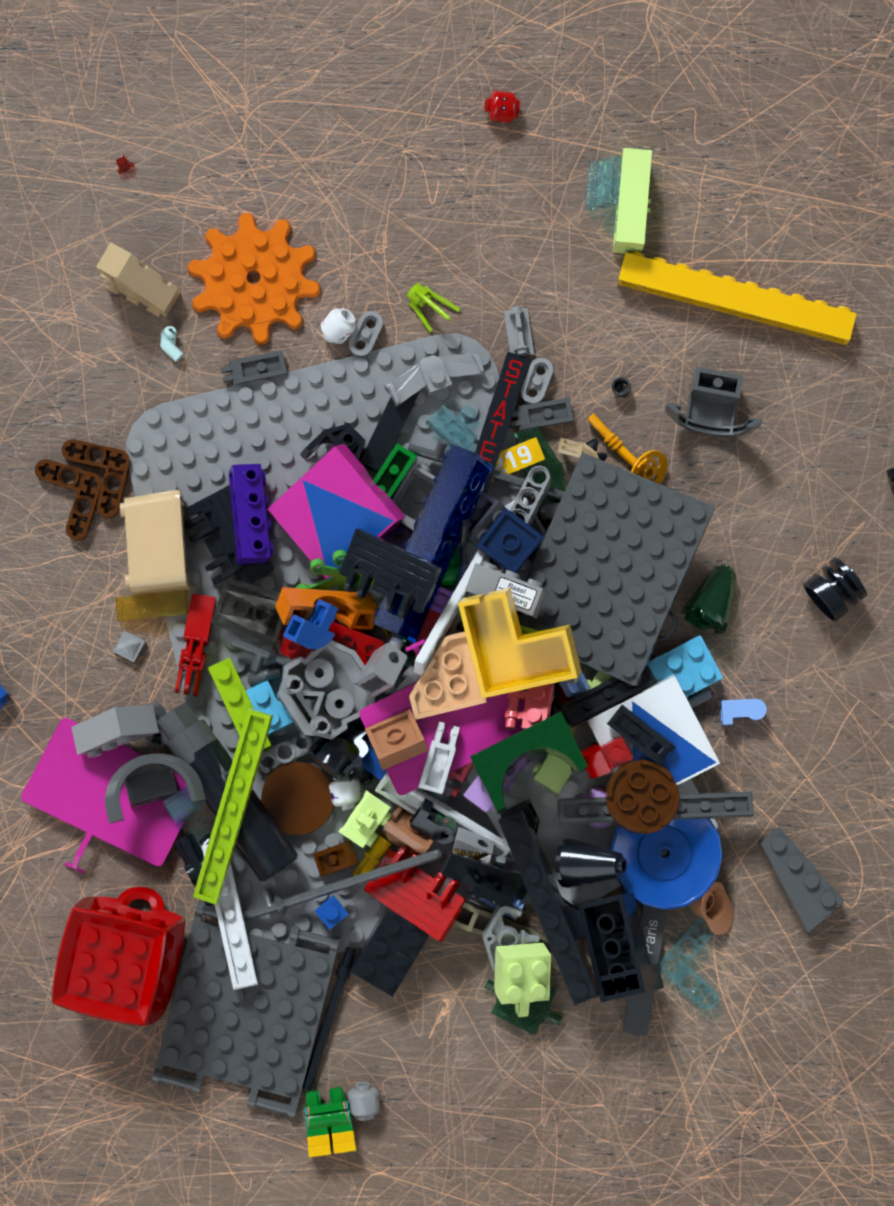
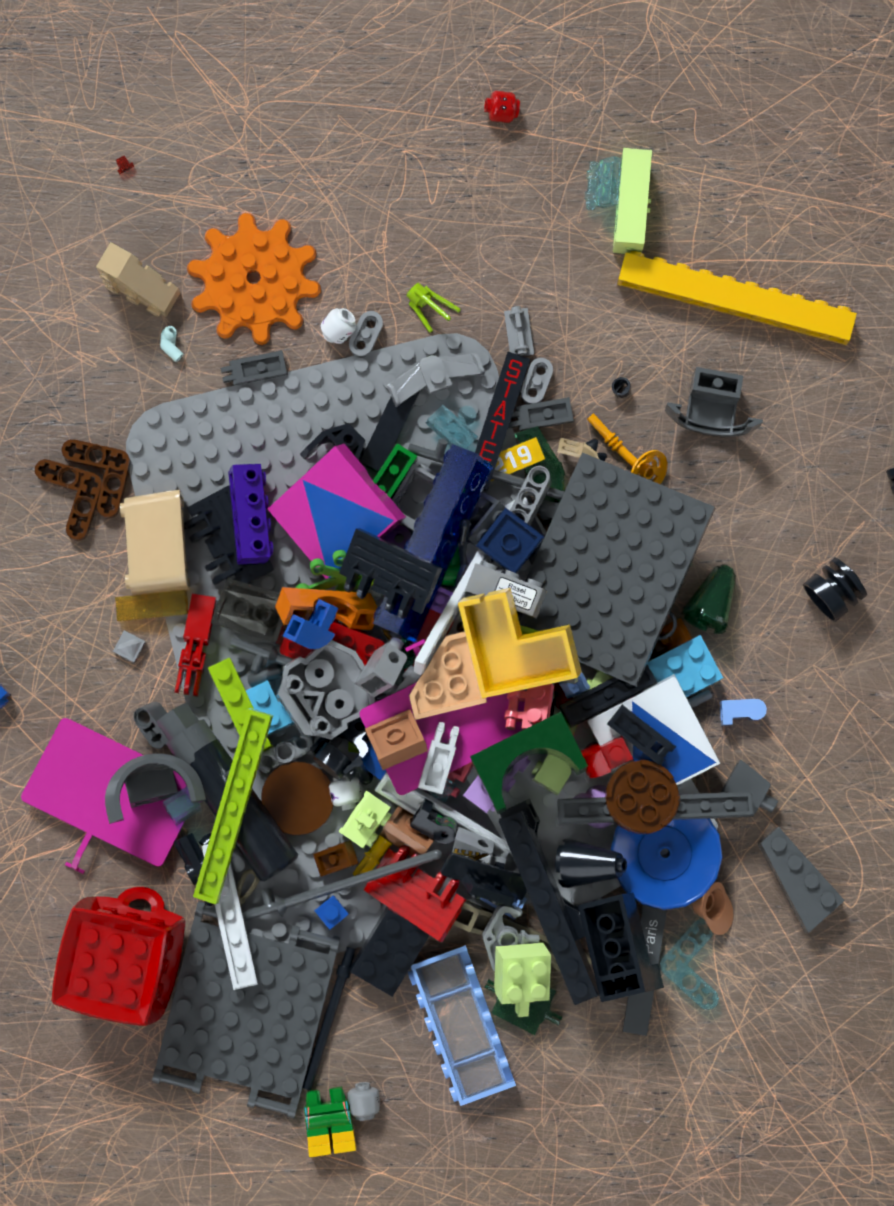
light grey wedge [71,705,159,758] -> none
none -> dark tan piece [237,869,260,907]
none -> clear window [408,945,516,1106]
none -> reddish brown slope [651,618,692,659]
none -> dark grey torso [720,760,778,814]

